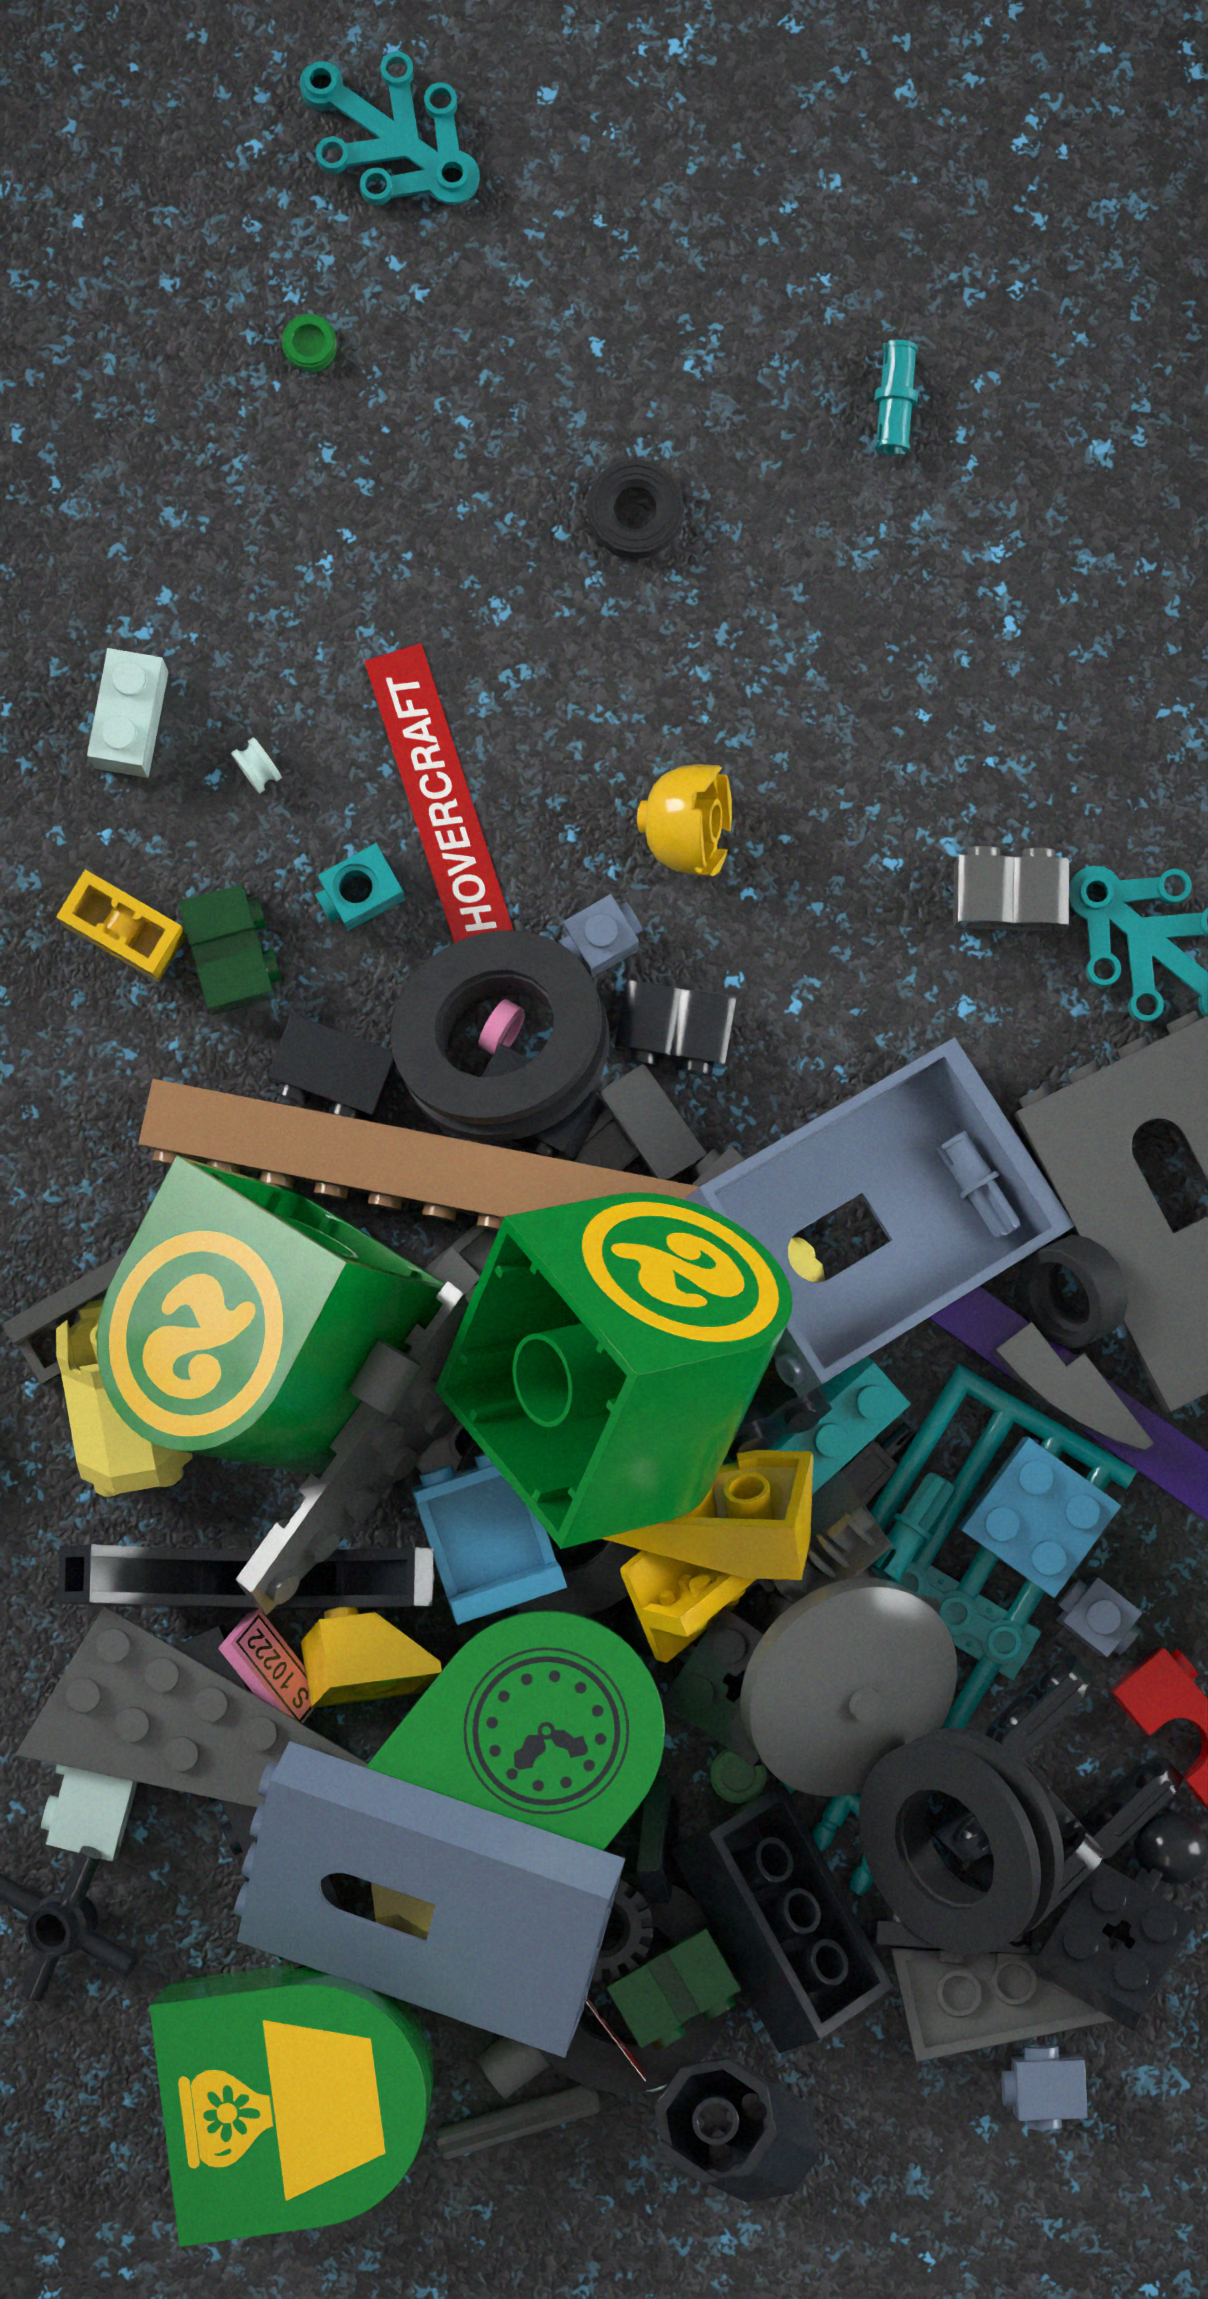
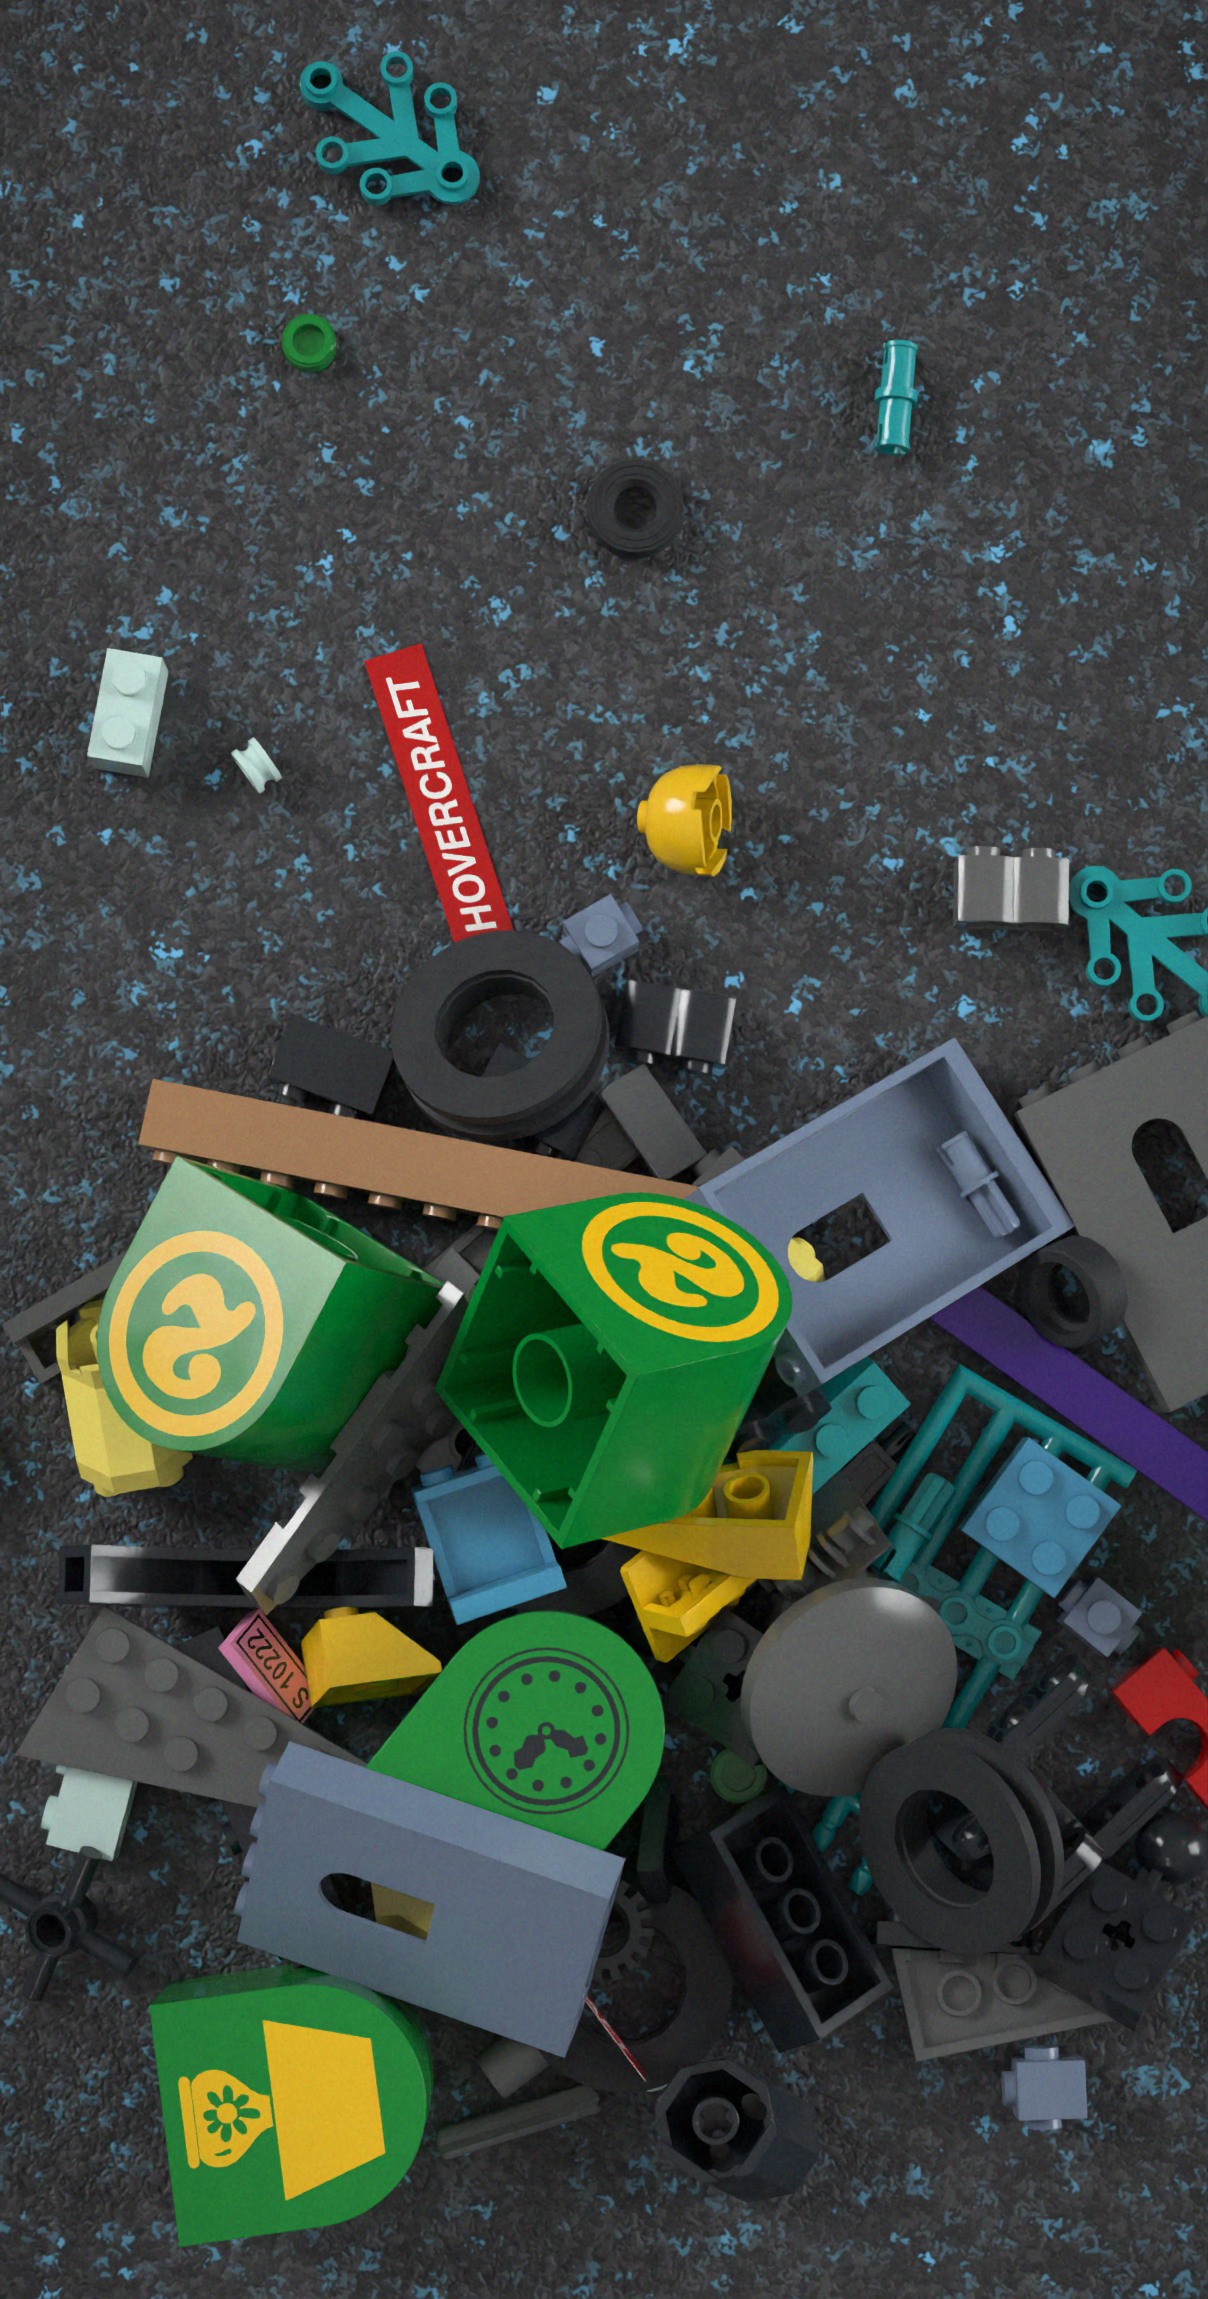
yellow brick [56,869,187,983] -> none
dark green brick [178,884,282,1016] -> none
teal brick [315,843,405,932] -> none
dark grey beam [348,1339,423,1417] -> none
bright pink tile [478,999,525,1055] -> none
dark green brick [606,1925,741,2051] -> none
dark grey slope [991,1322,1154,1451] -> none

